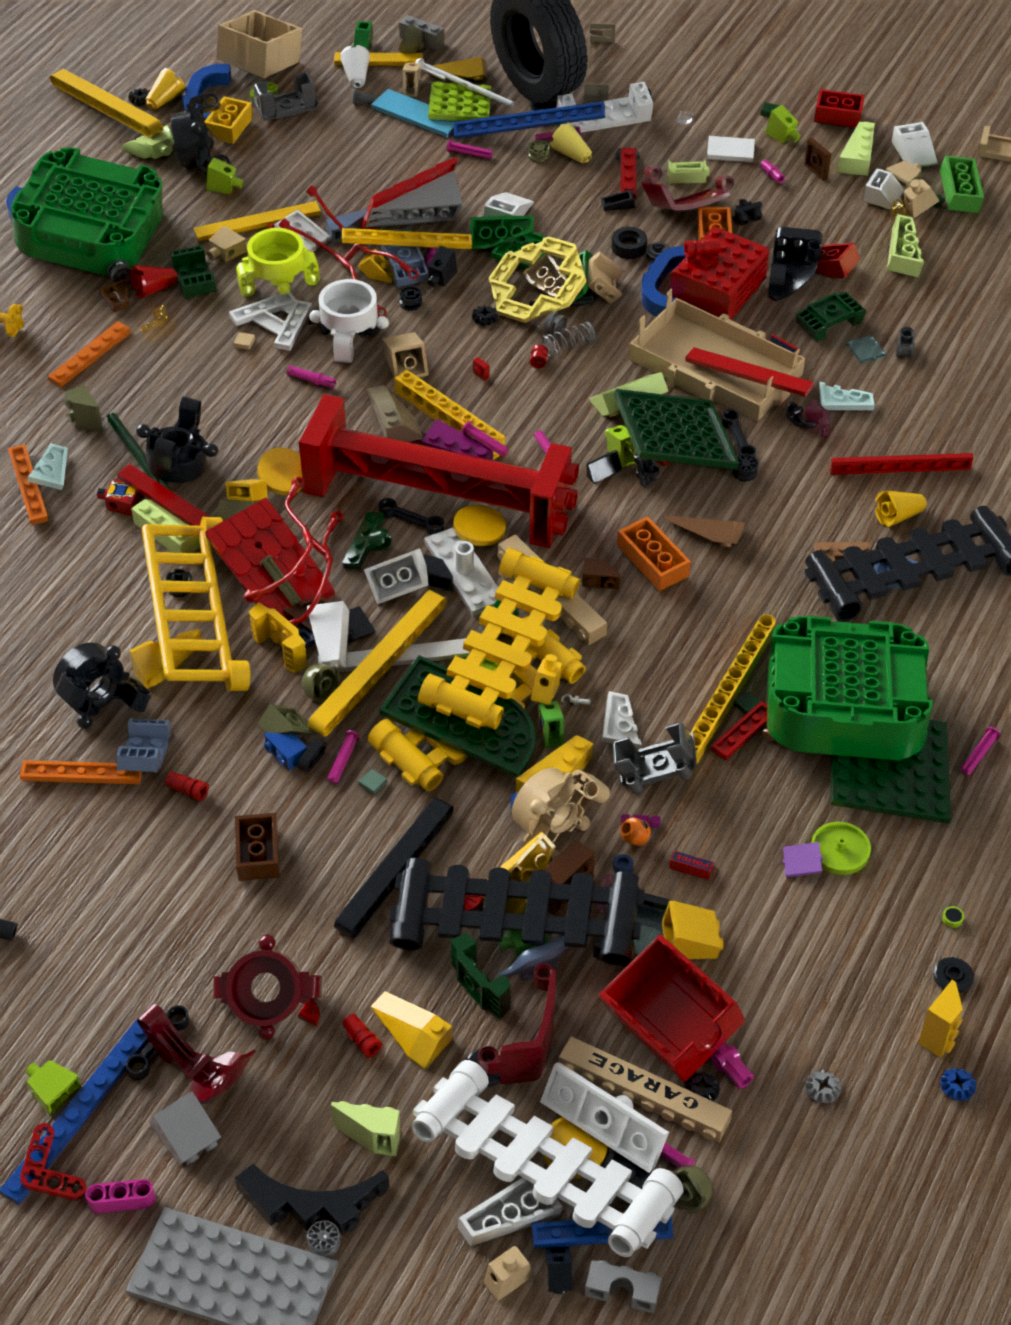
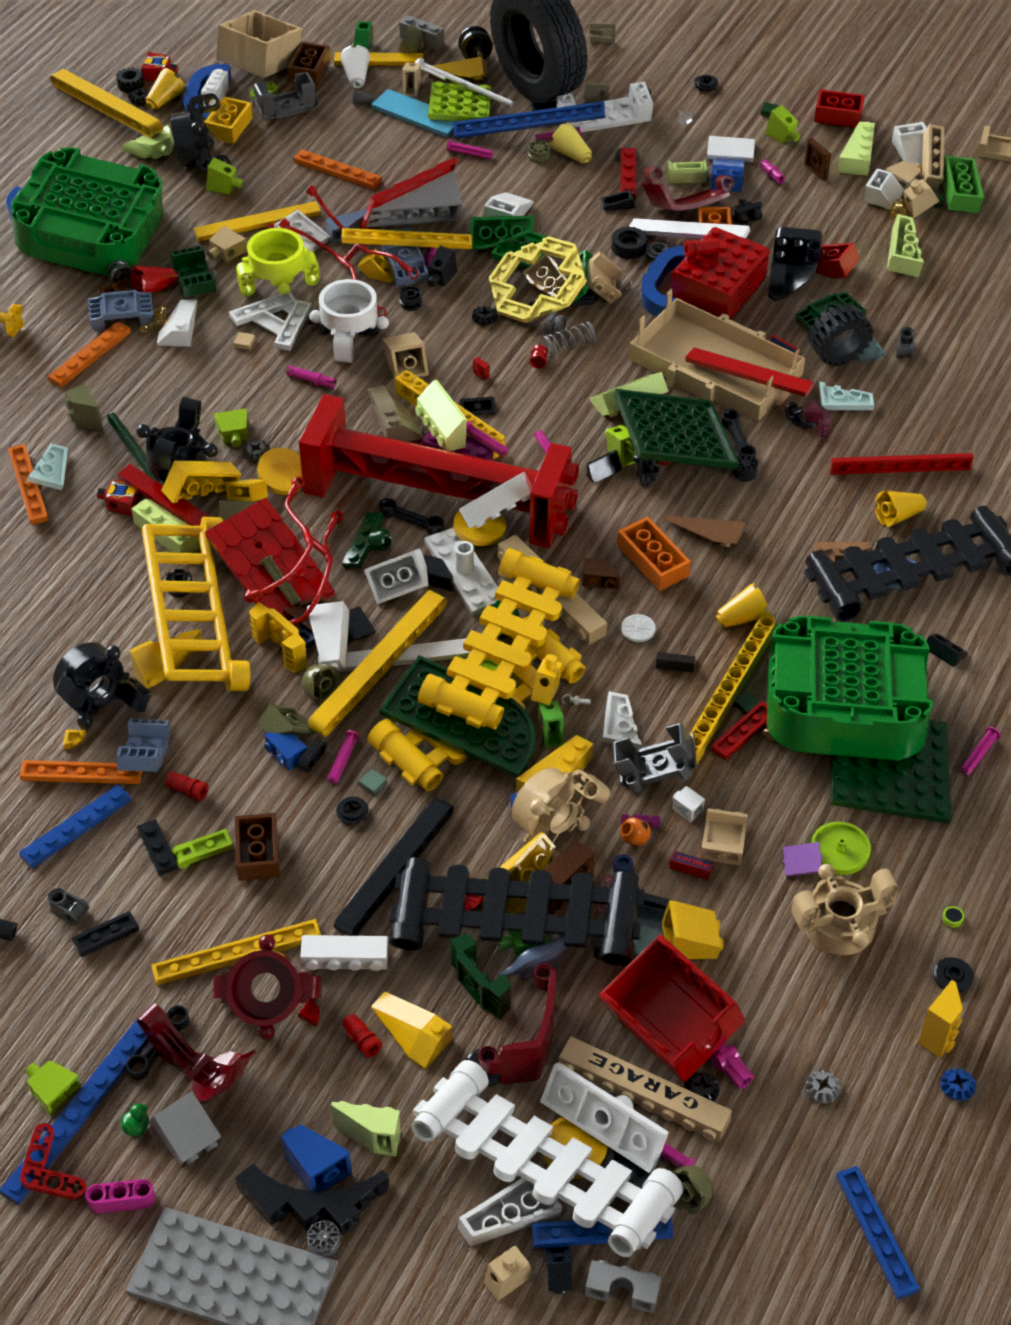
none -> blue plate [19,784,131,869]
none -> dark grey piece [48,888,89,925]
none -> yellow tile [63,730,86,750]
none -> black plate [72,911,139,958]
none -> sand blue plate [88,290,153,331]
none -> black tyre [116,67,144,93]
none -> green animal [121,1103,149,1137]
none -> black plate [137,819,178,876]
none -> red torso [141,52,178,81]
none -> yellow tile [151,919,321,986]
none -> white wedge [157,299,197,347]
none -> yellow wedge [161,461,242,503]
none -> lime plate [172,829,234,869]
none -> white brick [201,69,229,106]
none -> lime torso [214,408,249,447]
none -> dark grey gear [242,439,270,462]
none -> blue slope [281,1124,352,1191]
none -> reddish brown brick [287,42,330,87]
none -> orange plate [293,149,382,190]
none -> white brick [300,935,388,971]
none -> black gear [336,797,369,825]
none -> yellowish green slope [415,380,467,451]
none -> black wheel [458,26,493,60]
none -> black slope [459,396,496,415]
none -> white brick [459,471,533,529]
none -> white wheel [621,614,656,642]
none -> white tile [630,219,750,239]
none -> black slope [655,652,695,672]
none -> white brick [672,786,705,823]
none -> black gear [694,75,718,92]
none -> tan panel [700,809,748,866]
none -> blue slope [710,158,744,192]
none -> yellow cone [715,583,770,628]
none -> tan piece [791,864,899,955]
none -> black tyre [808,303,874,366]
none -> blue plate [836,1166,920,1300]
none -> tan brick [922,124,945,190]
none -> black slope [926,633,968,667]

